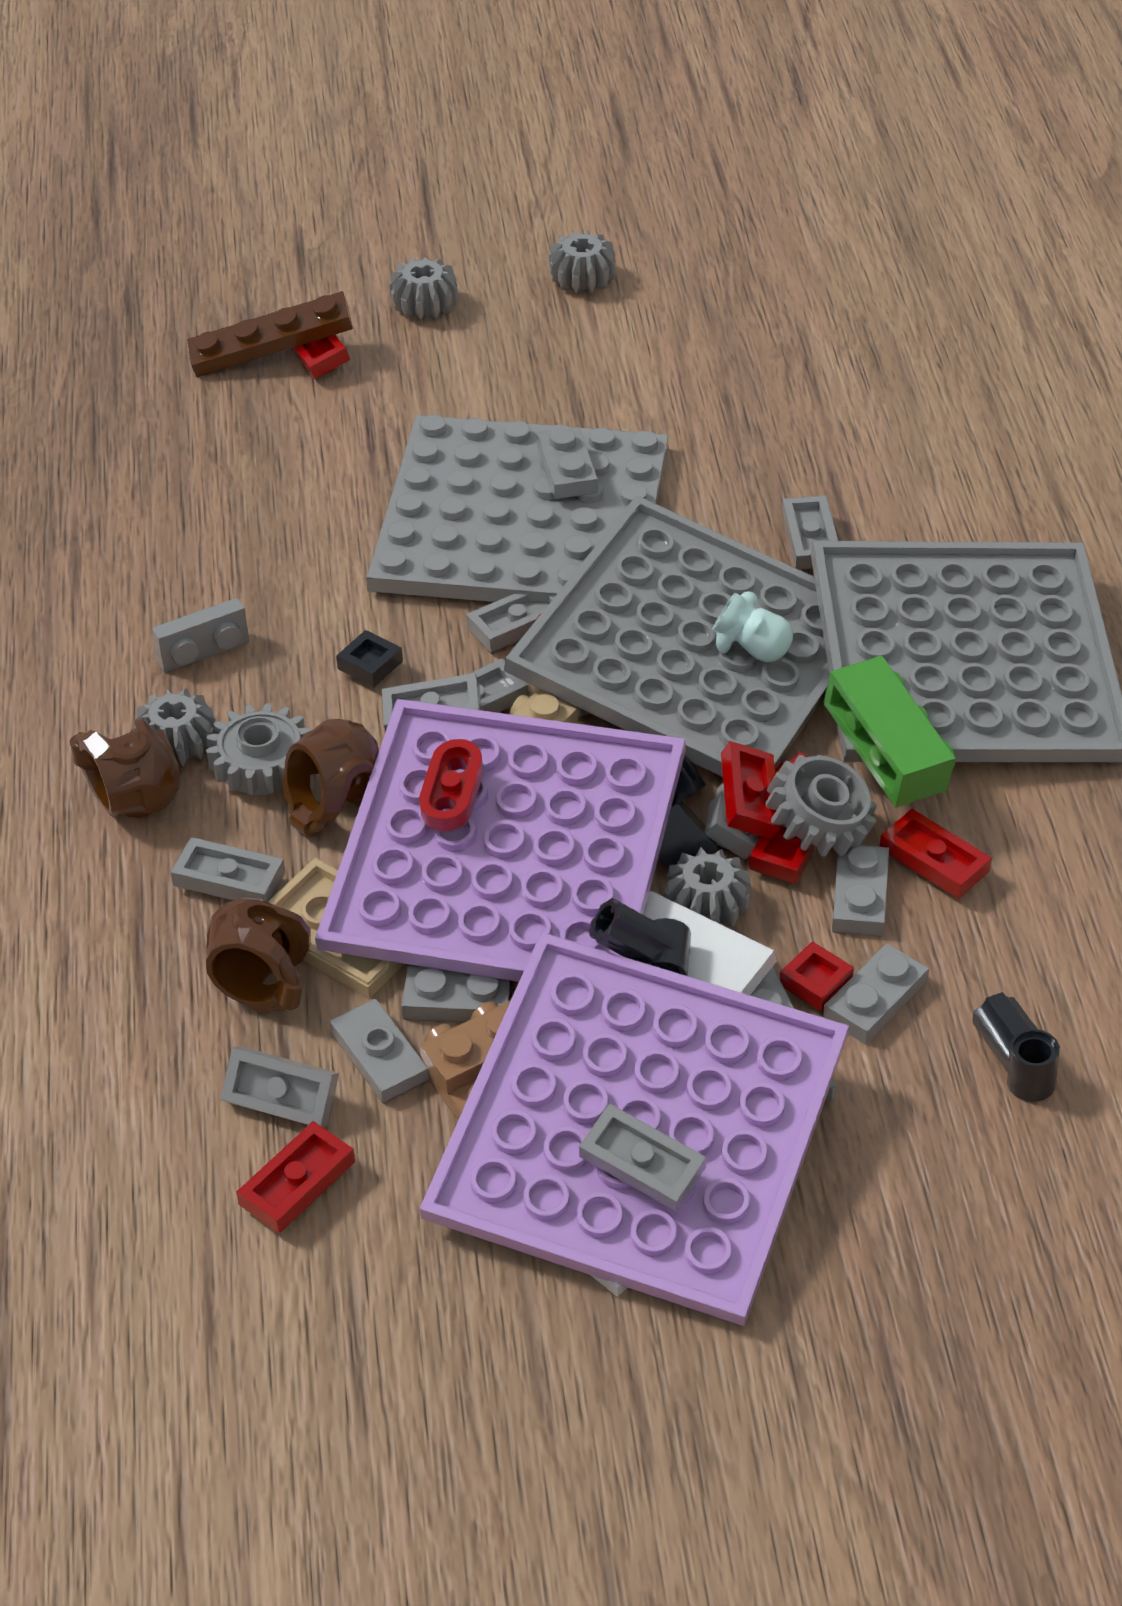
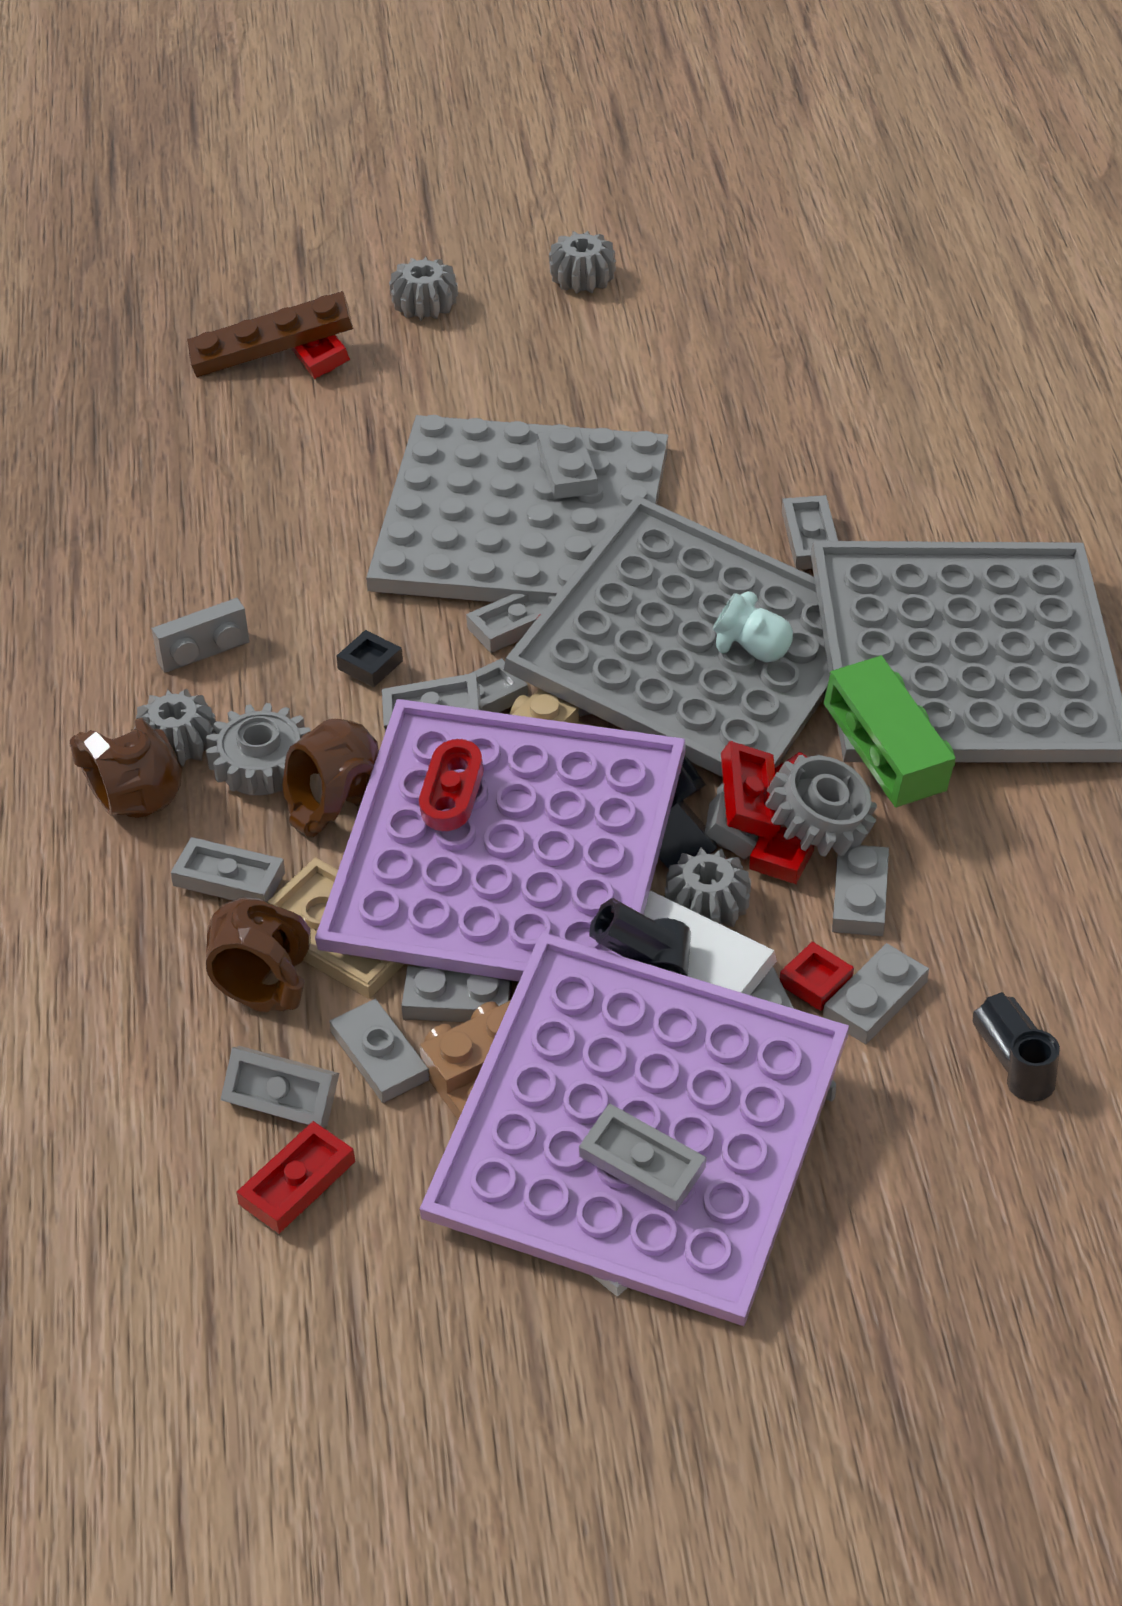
red plate [879,808,992,899] -> none

